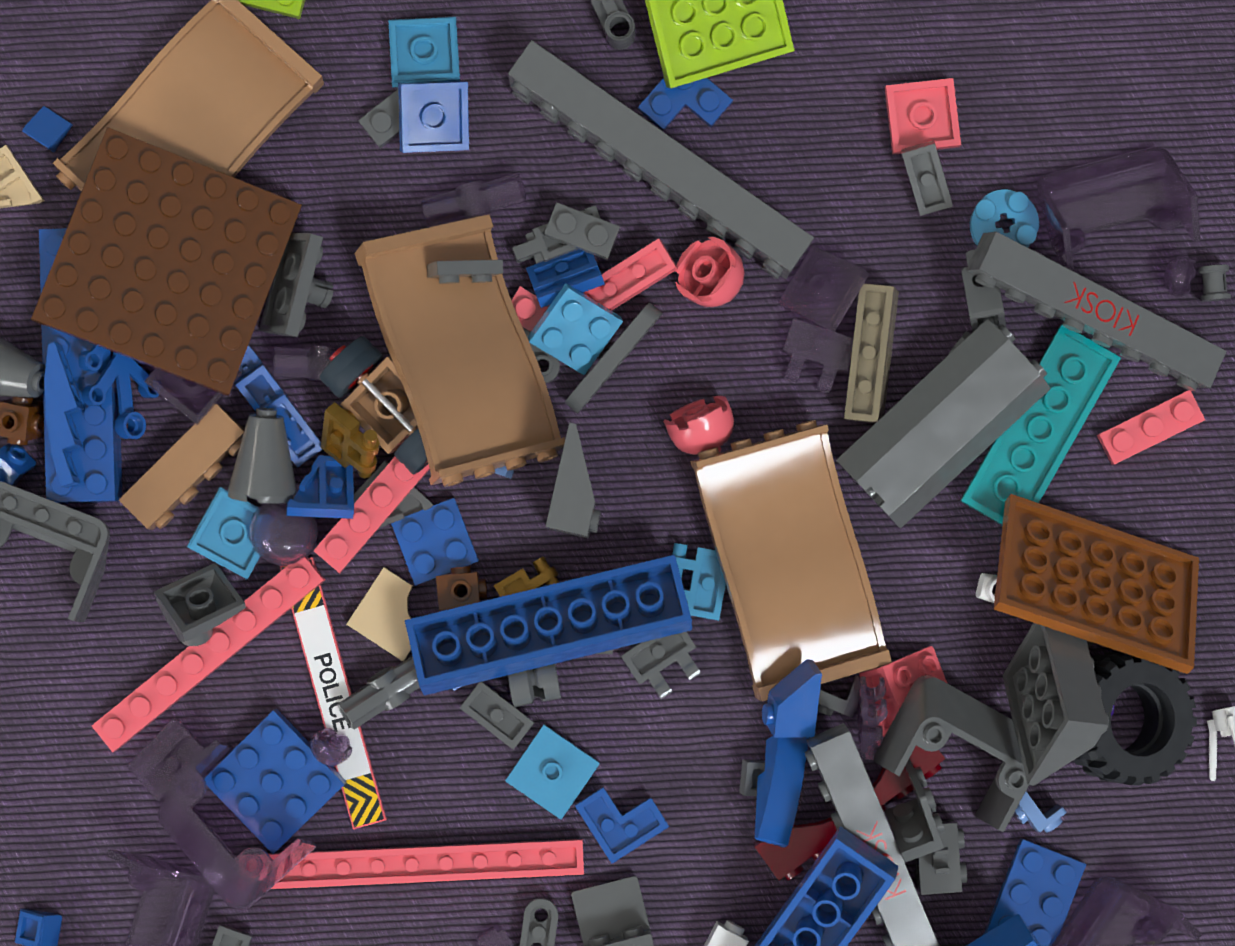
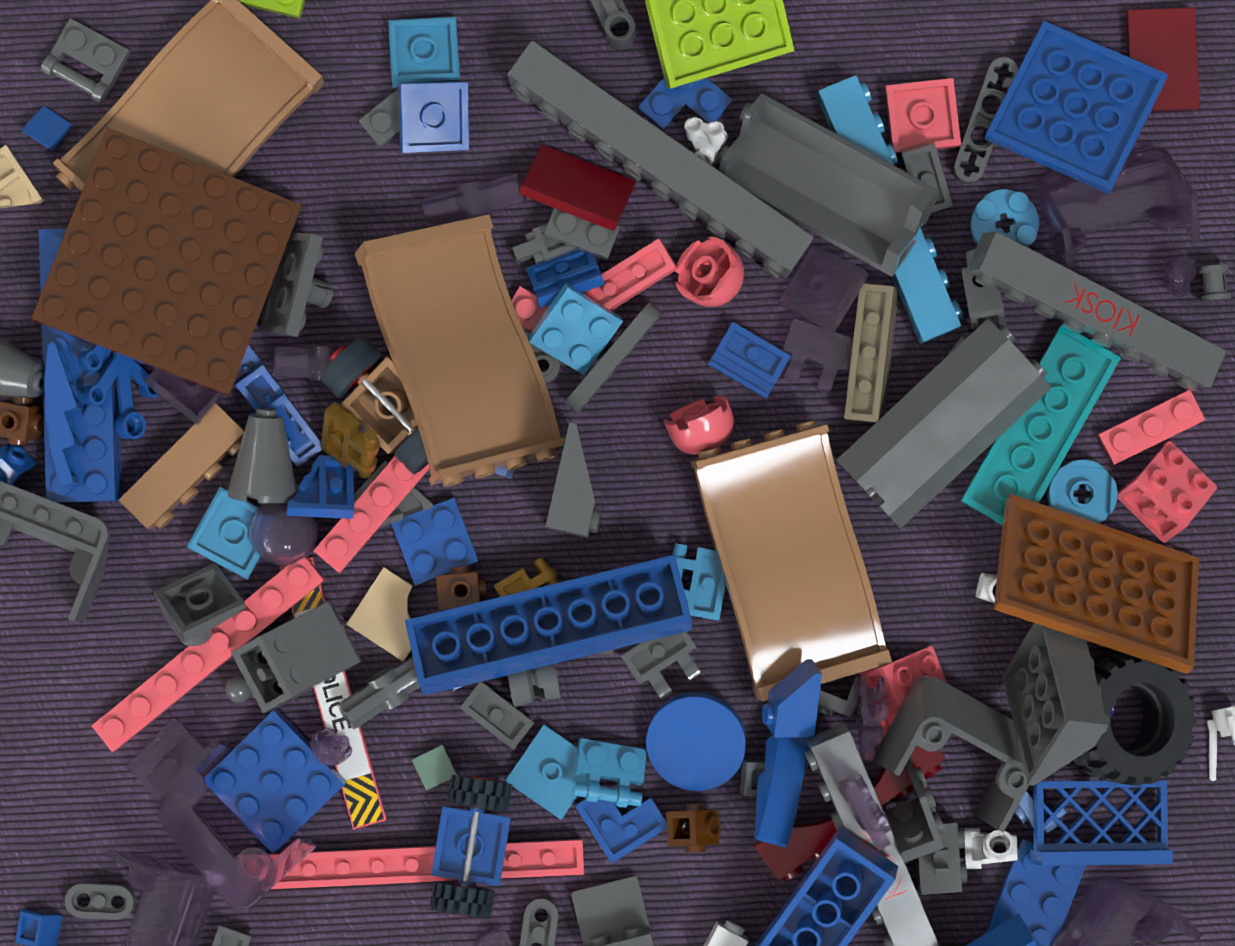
dark grey plate [427,260,503,284] -> none
none -> dark grey plate [41,18,131,104]
none -> dark grey plate [65,882,136,920]
none -> dark grey slope [225,601,362,713]
none -> sand green tile [412,745,458,791]
none -> plate [429,775,513,919]
none -> dark red tile [519,144,636,231]
none -> dark azure plate [572,738,647,808]
none -> blue piece [646,692,746,791]
none -> reddish brown brick [666,803,721,853]
none -> white plate [684,117,728,166]
none -> blue plate [707,322,791,399]
none -> dark grey panel [717,93,939,277]
none -> dark azure brick [816,75,963,344]
none -> clear purple plate [838,774,891,851]
none -> dark grey beam [952,57,1018,185]
none -> white plate [964,828,1017,869]
none -> blue plate [985,21,1168,195]
none -> blue fence [1030,780,1173,866]
none -> dark azure plate [1047,460,1118,523]
none -> coral bracket [1117,441,1217,543]
none -> dark red tile [1126,8,1200,112]

